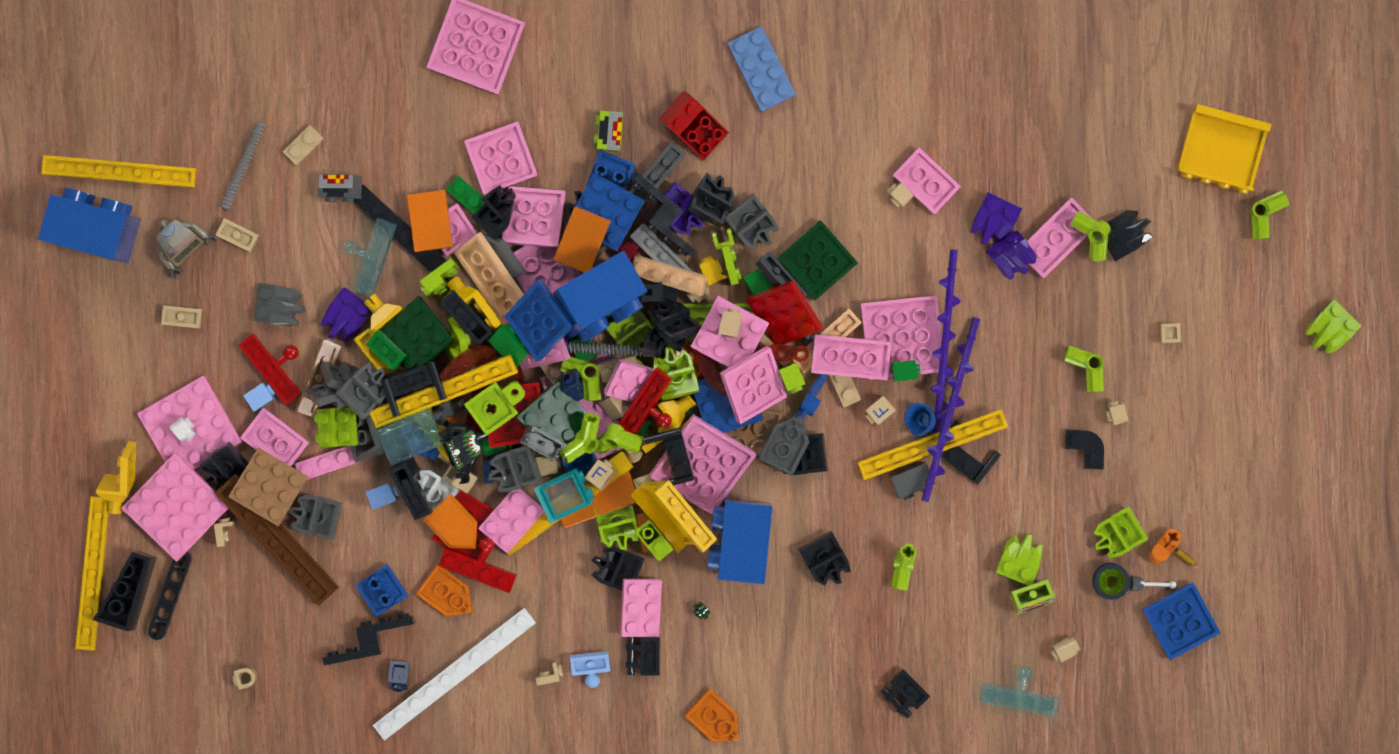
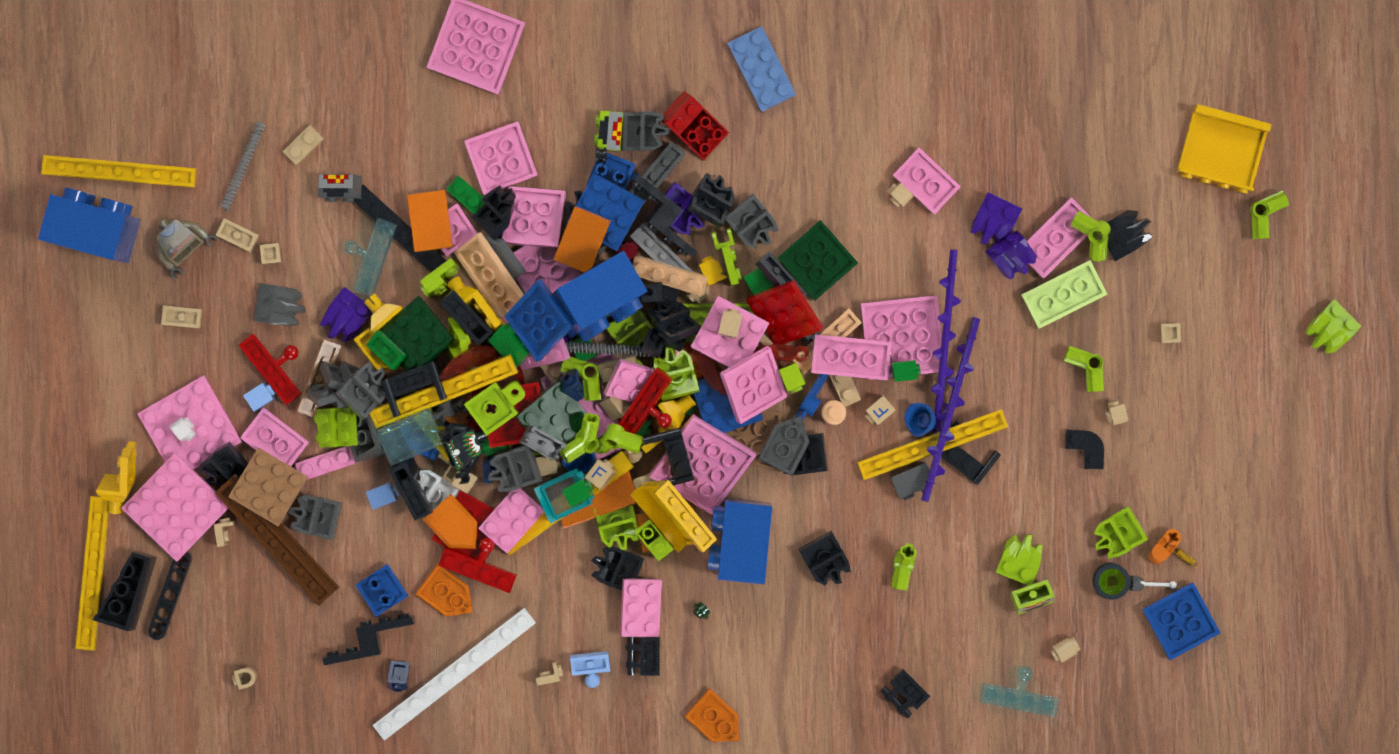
none -> tan plate [260,243,282,264]
none -> green brick [562,478,594,508]
none -> black bush [596,147,607,165]
none -> dark grey plate [623,112,670,151]
none -> light nougat head [821,400,846,425]
none -> yellowish green plate [1021,260,1107,329]

